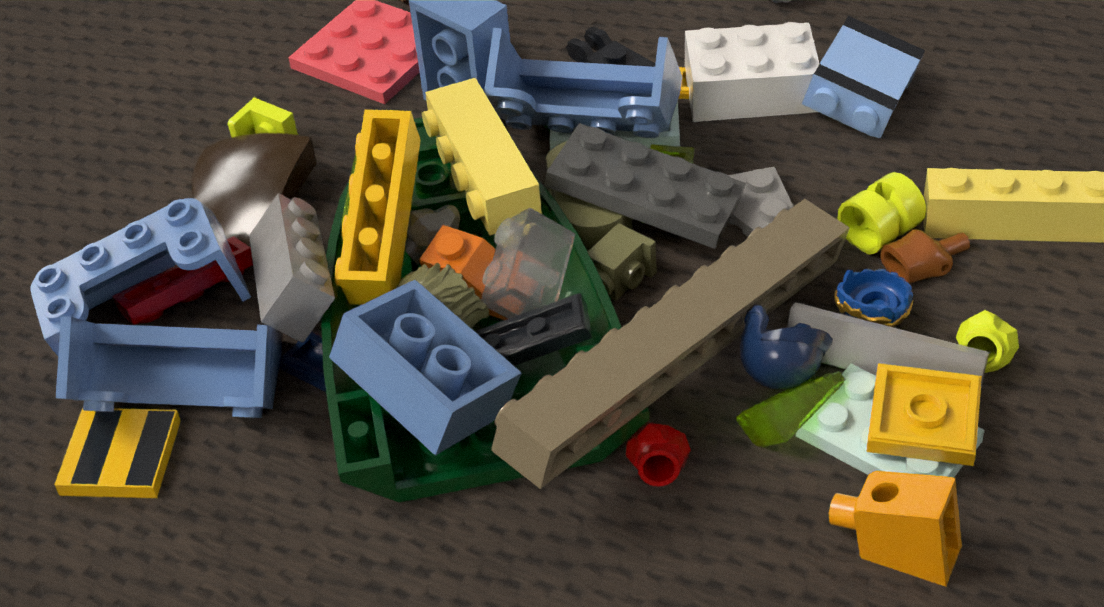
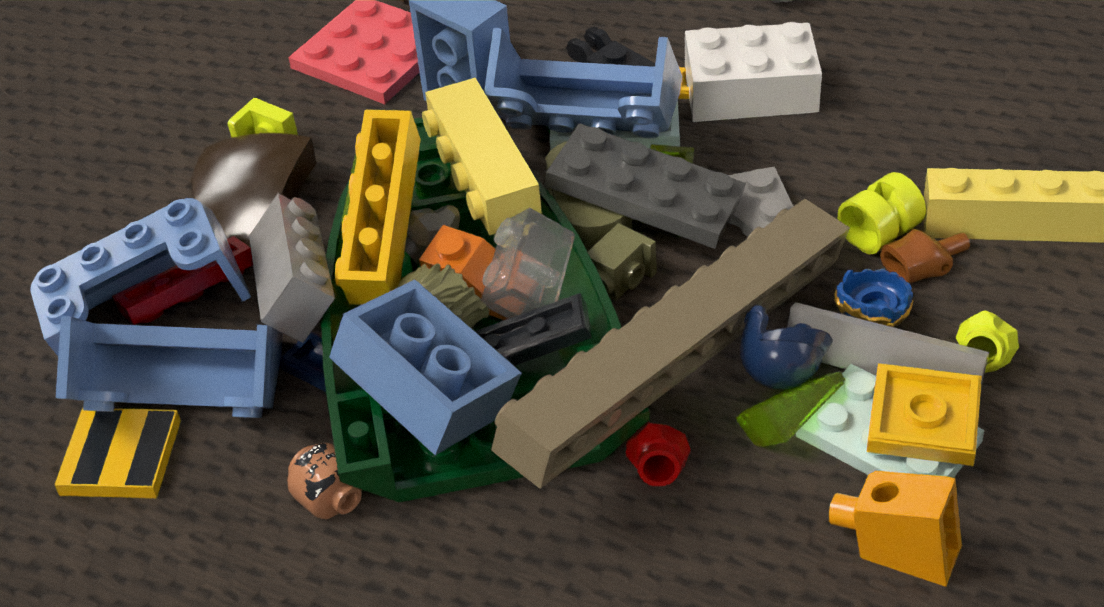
light blue panel [802,16,925,138] -> none
none -> nougat head [287,443,362,519]

